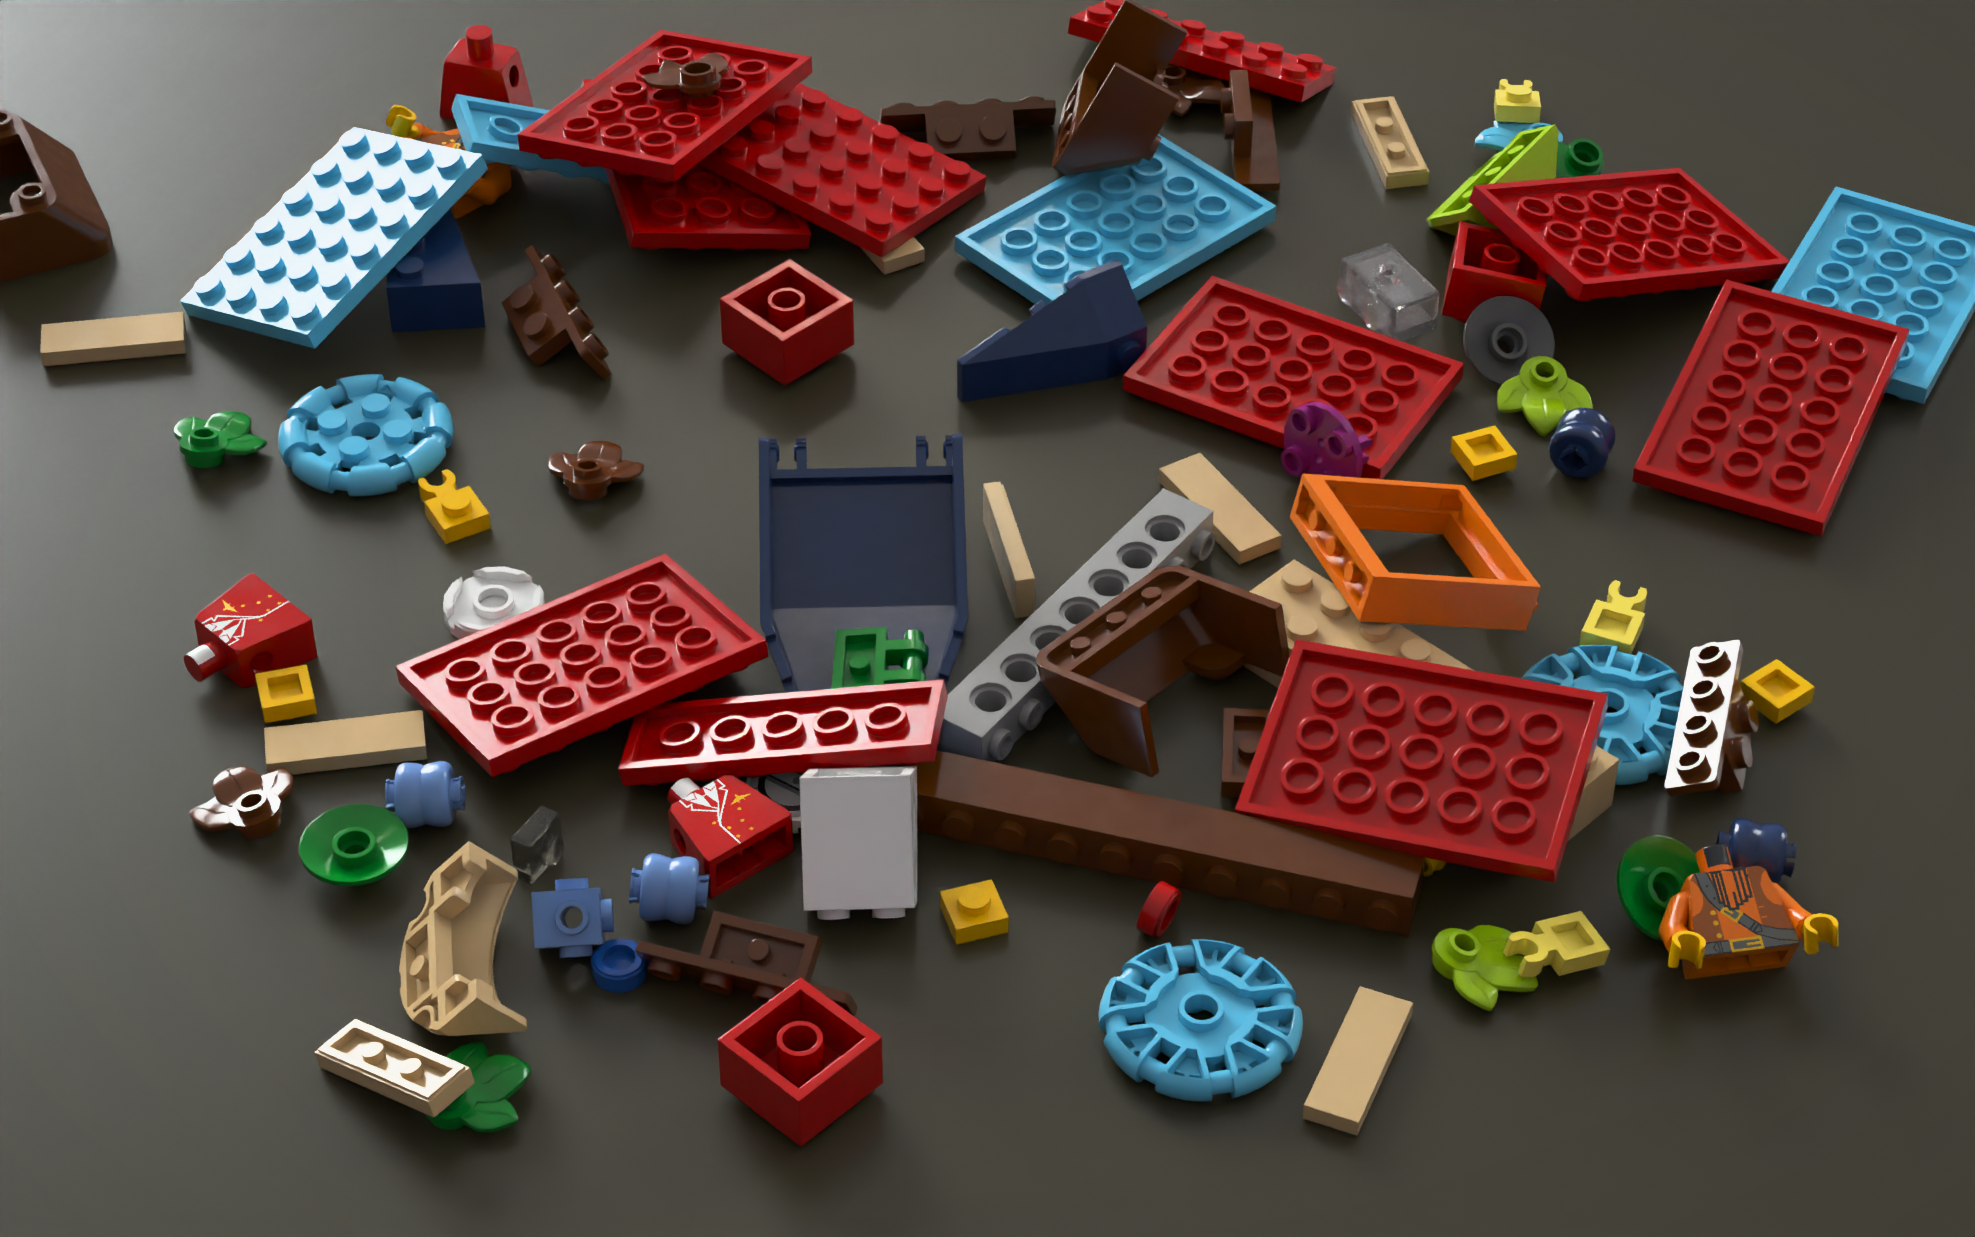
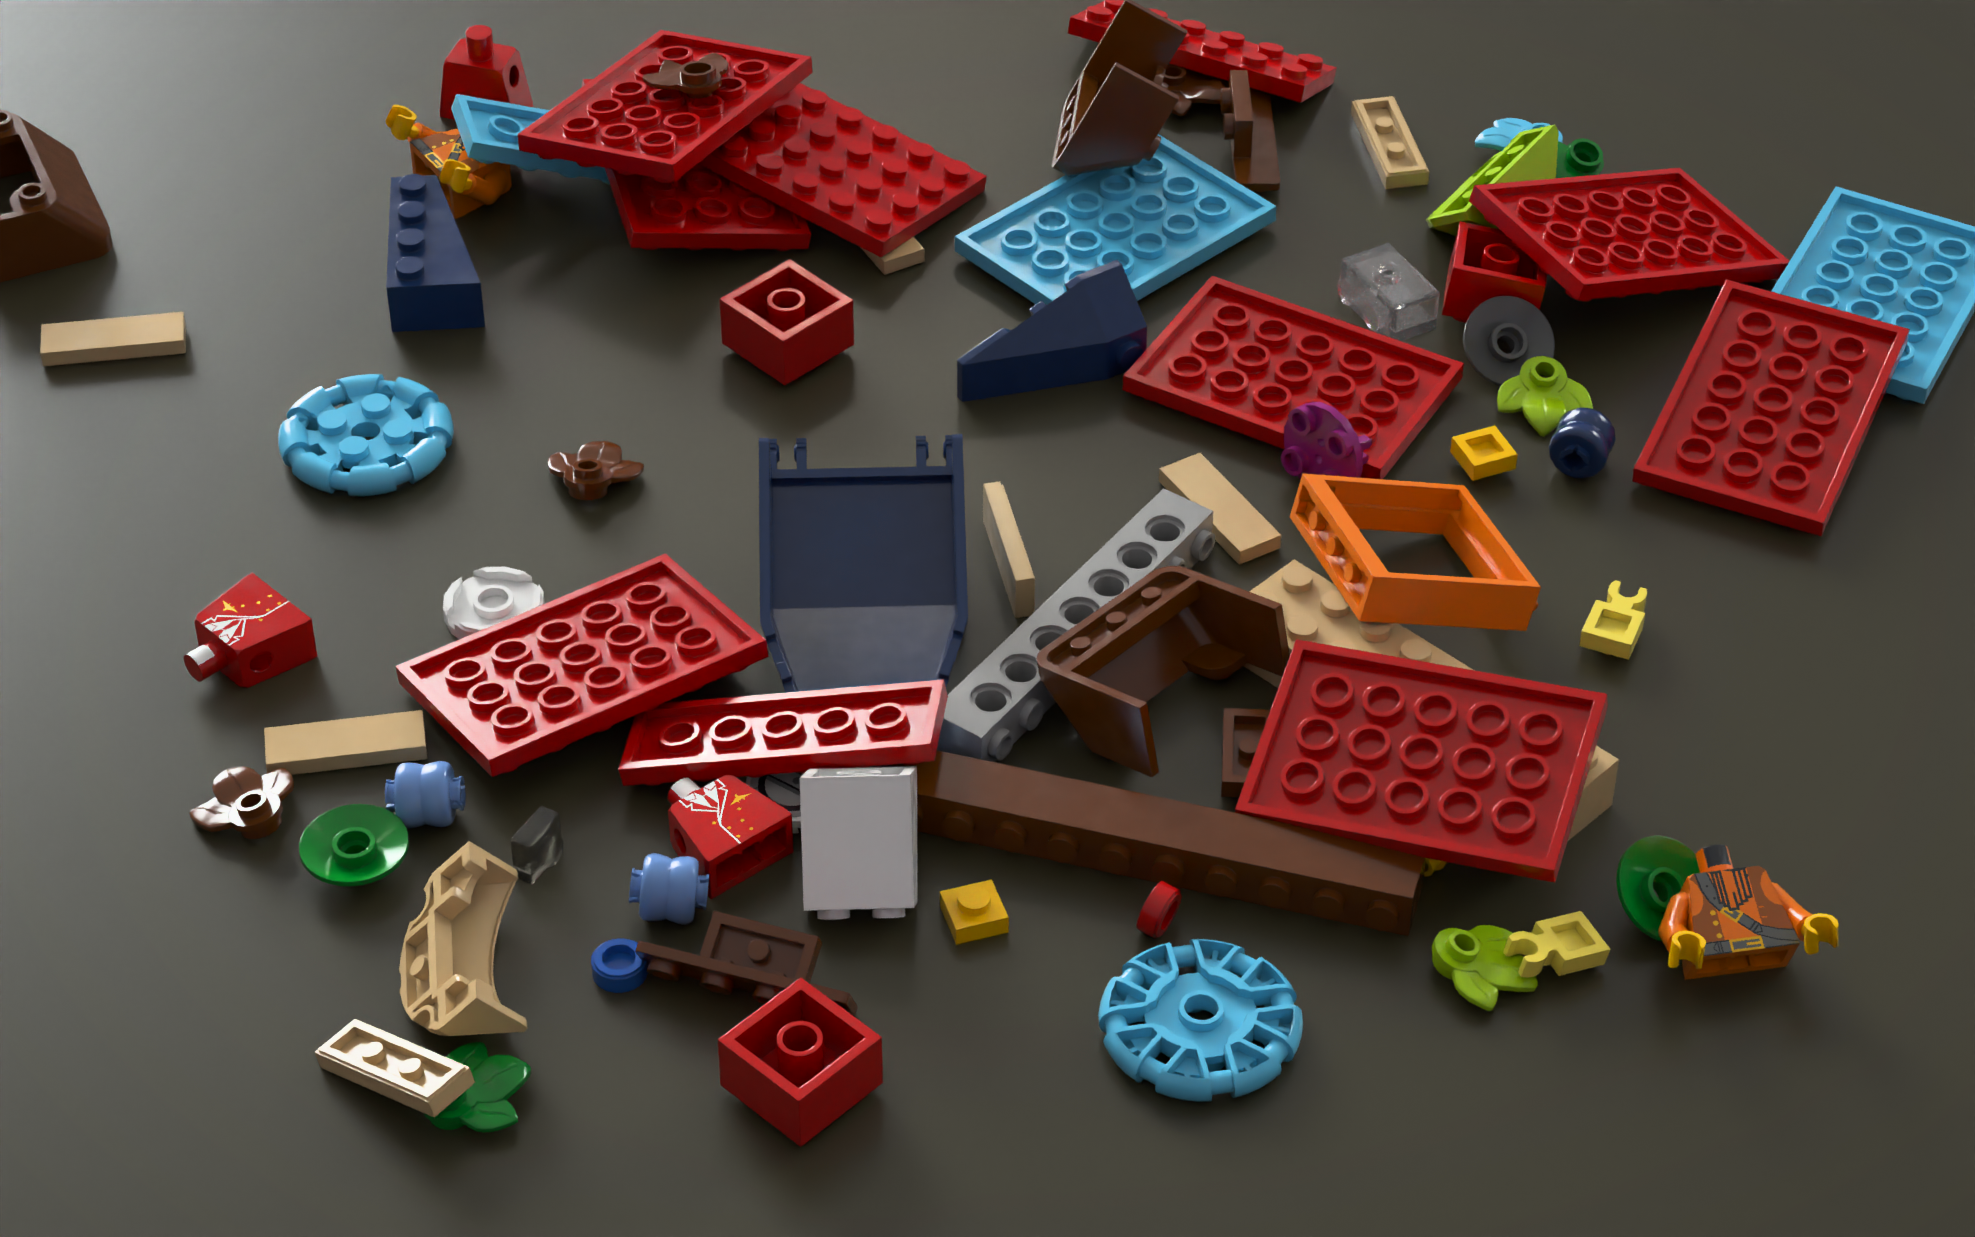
green plate [174,411,267,468] -> none
plate [180,127,488,349] -> none
yellow plate [255,664,317,723] -> none
yellow plate [418,469,491,544] -> none
reddish brown bracket [501,245,612,380] -> none
medium blue brick [531,878,614,958] -> none
green plate [831,627,929,689] -> none
reddish brown bracket [880,96,1056,160] -> none
tan tile [1303,986,1413,1136] -> none
light yellow plate [1494,79,1541,123] -> none
medium azure plate [1521,645,1684,785] -> none
reddish brown bracket [1665,640,1759,796] -> none
dark blue piece [1716,818,1797,885] -> none
yellow plate [1740,659,1815,724] -> none

